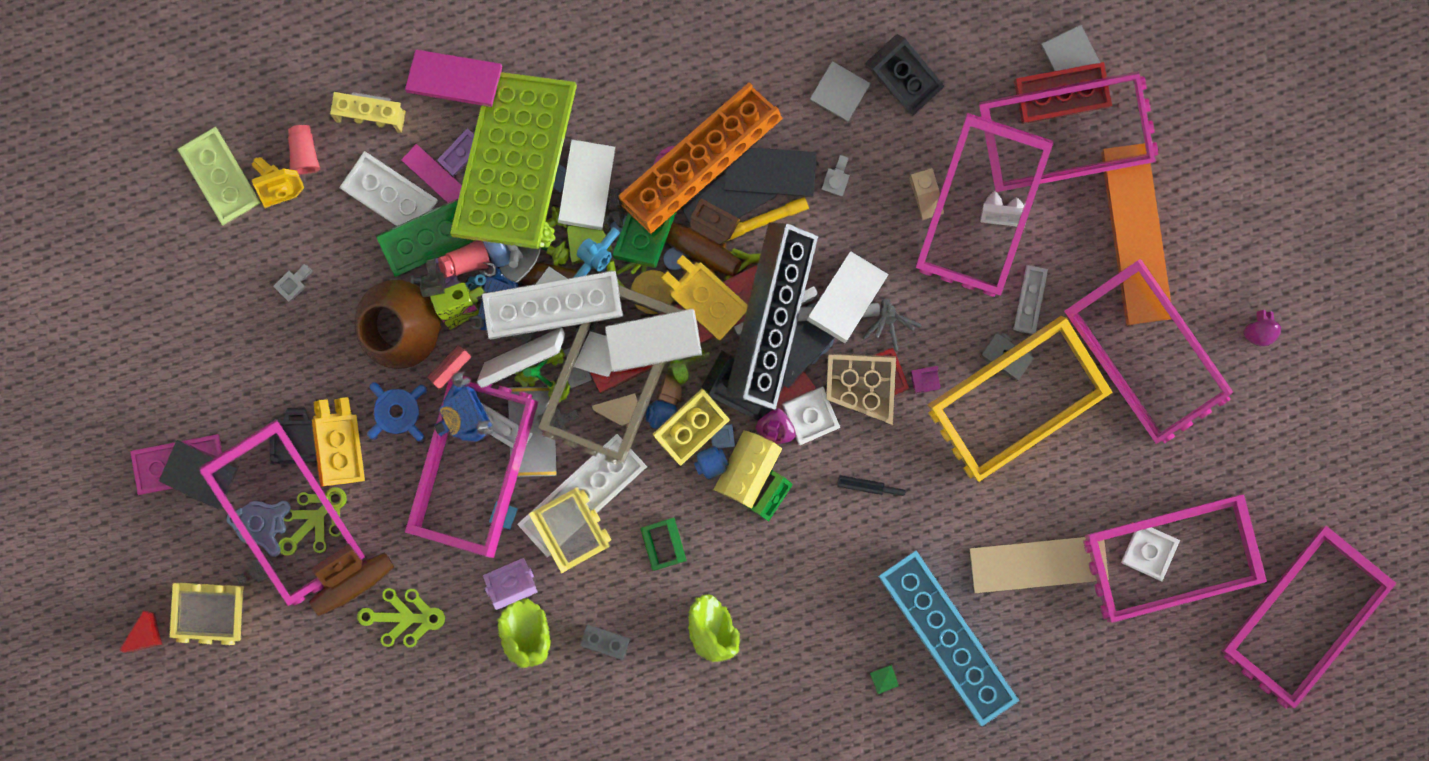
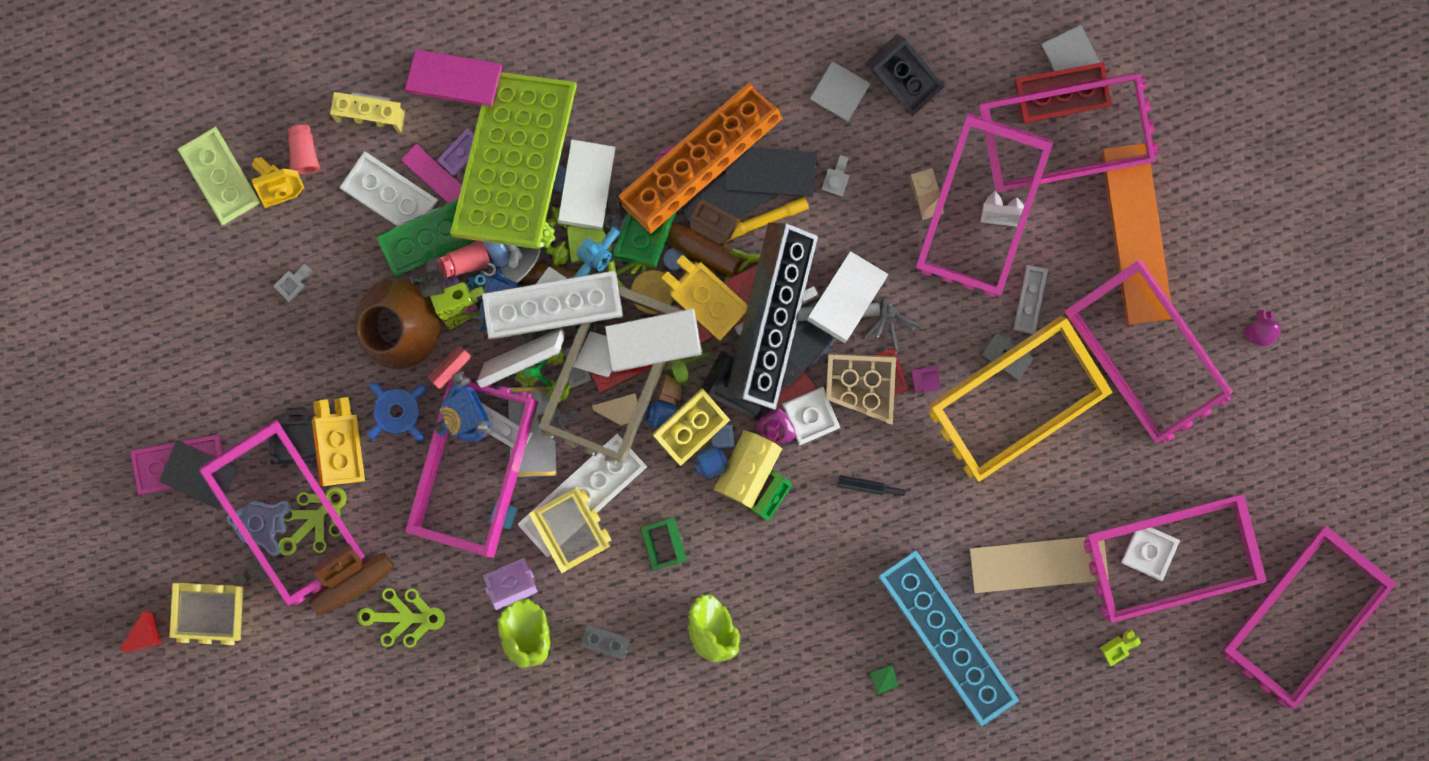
none -> lime plate [1100,629,1141,667]

